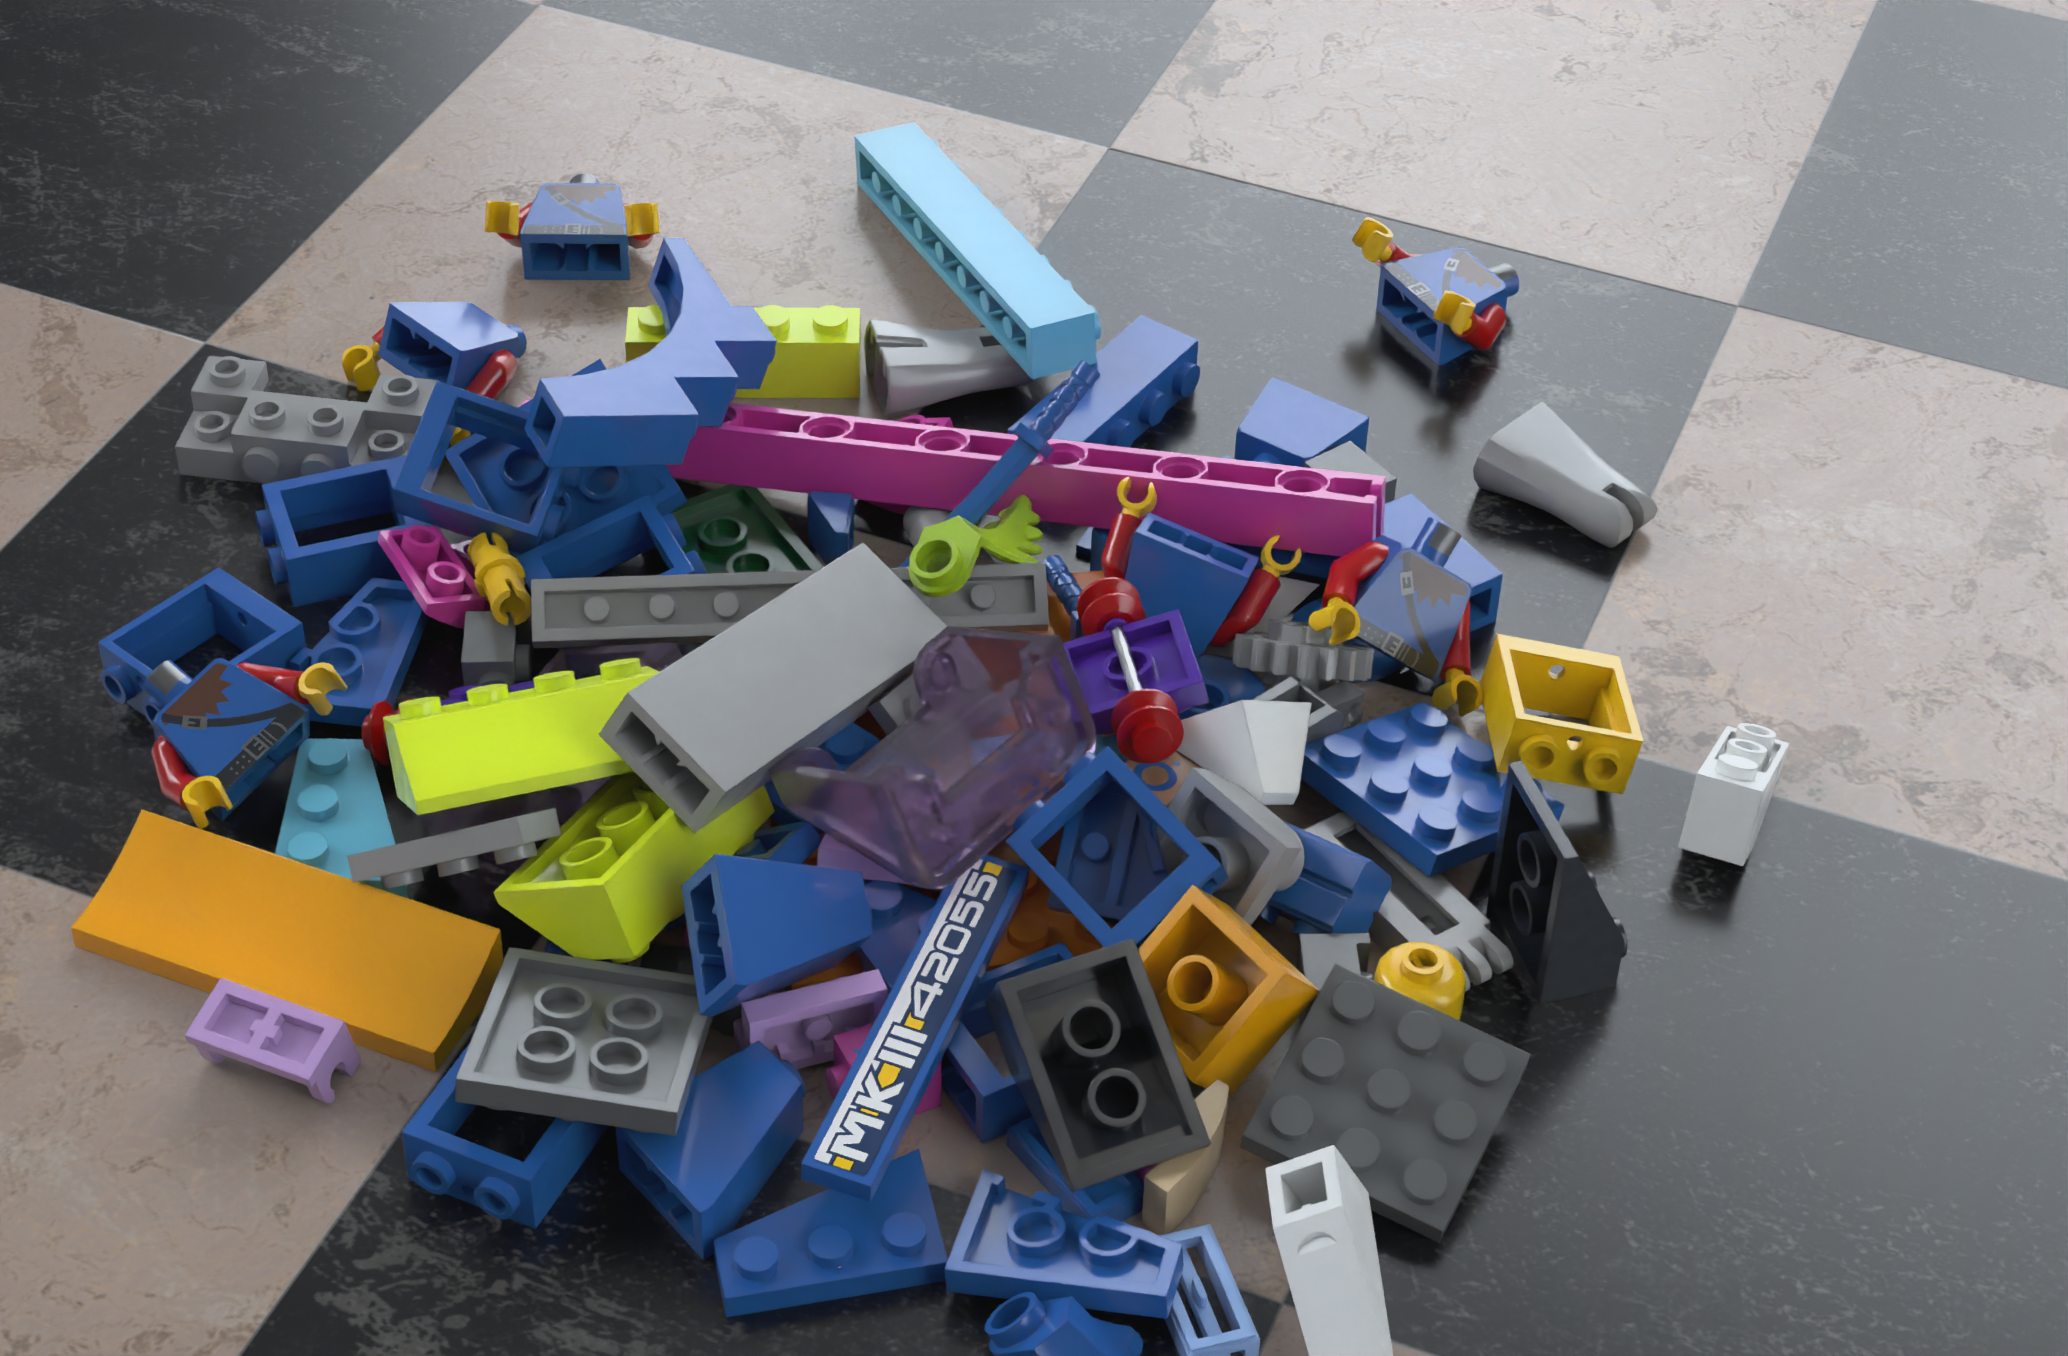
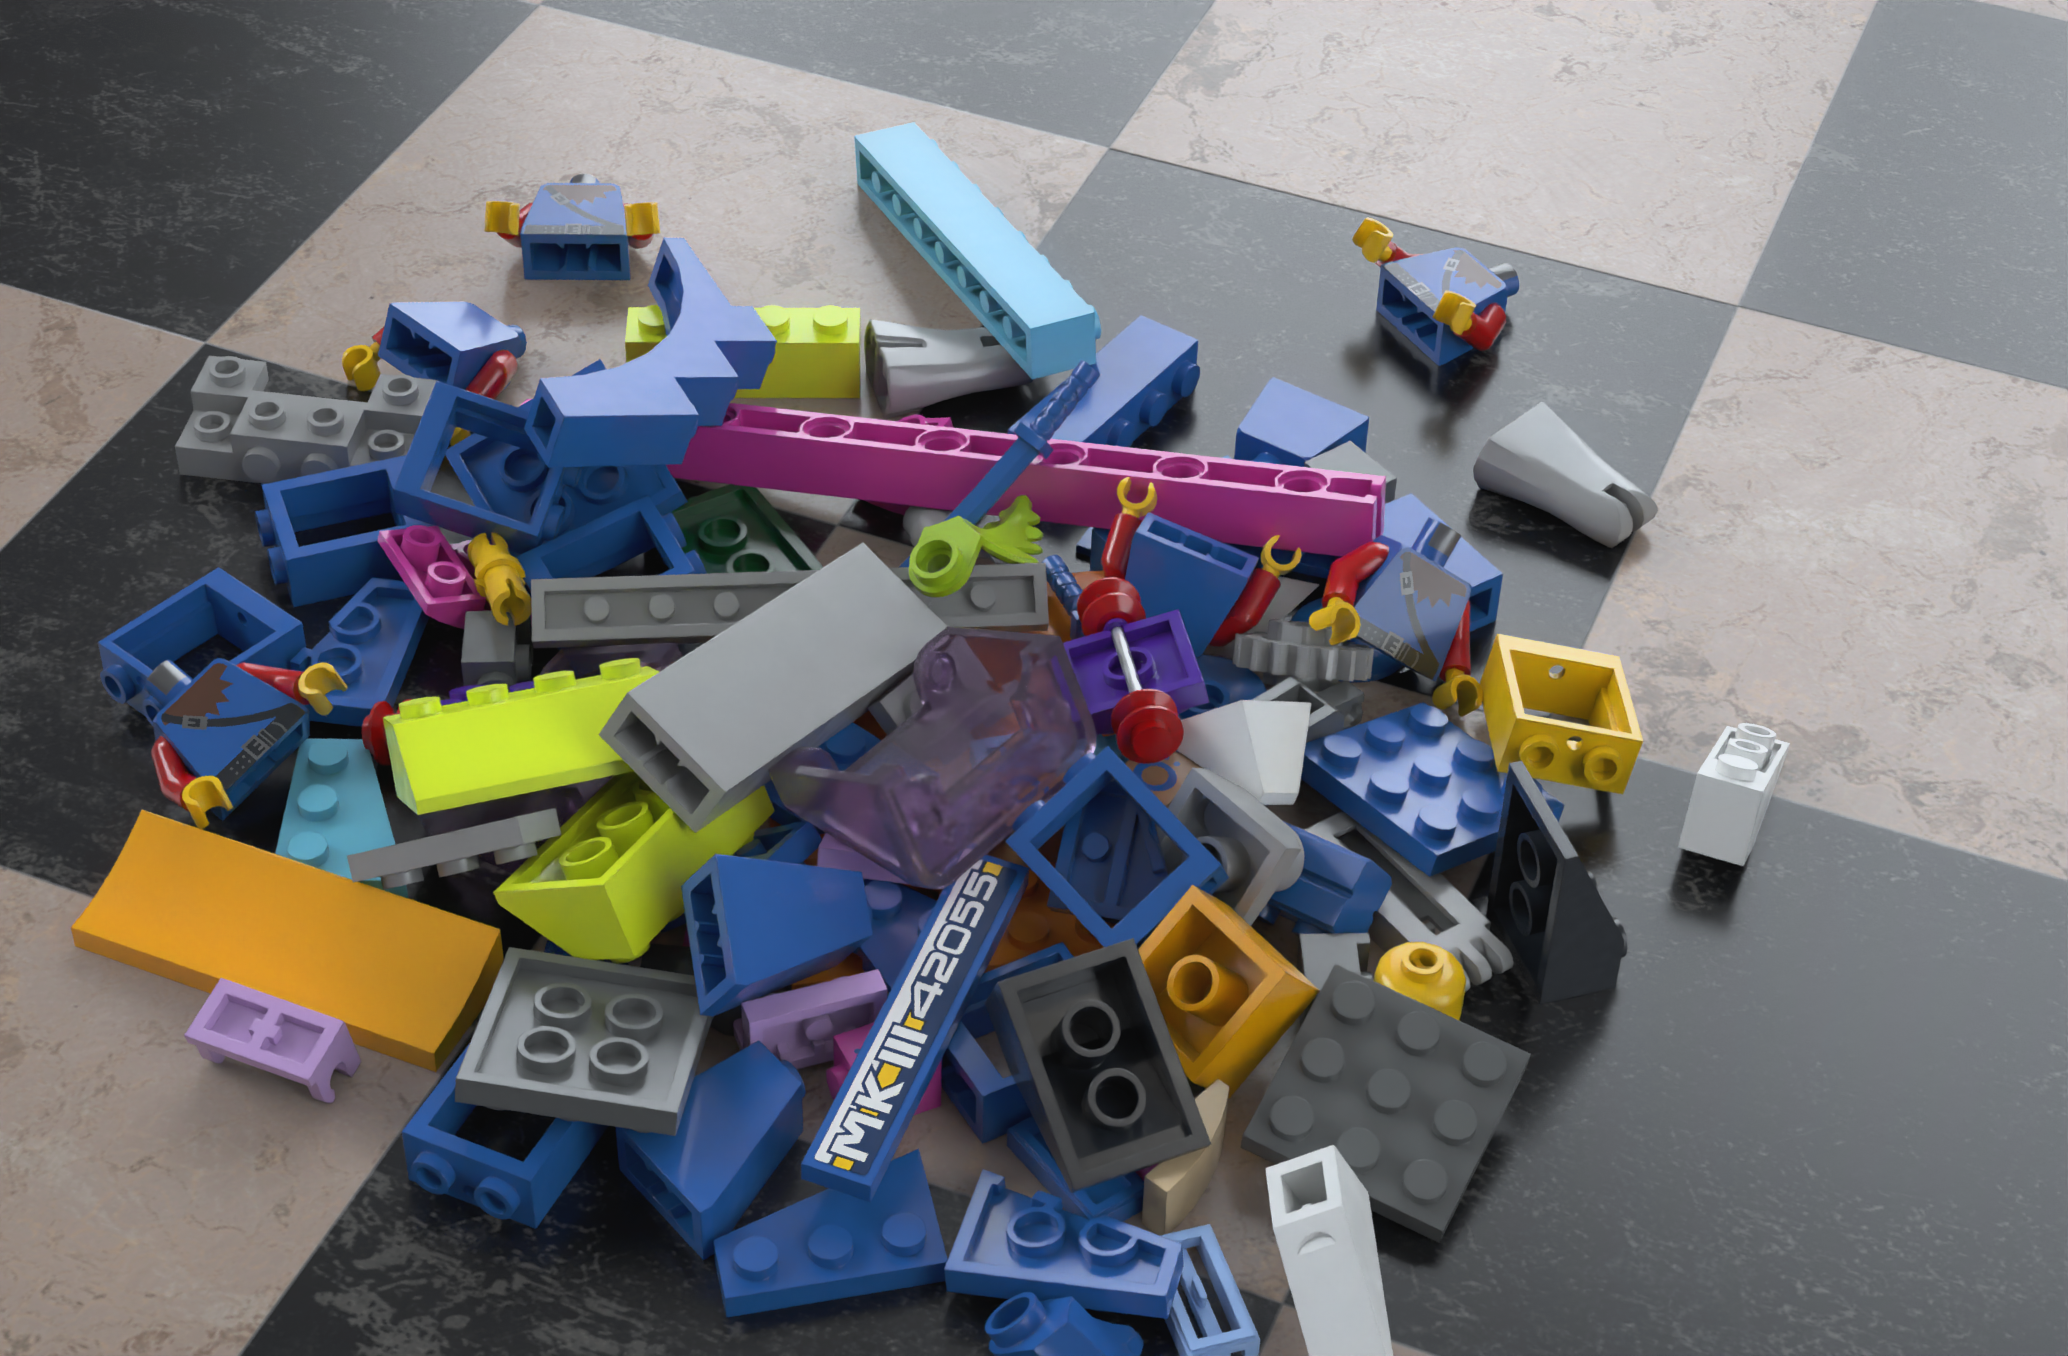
blue slope [807,491,855,565] -> none

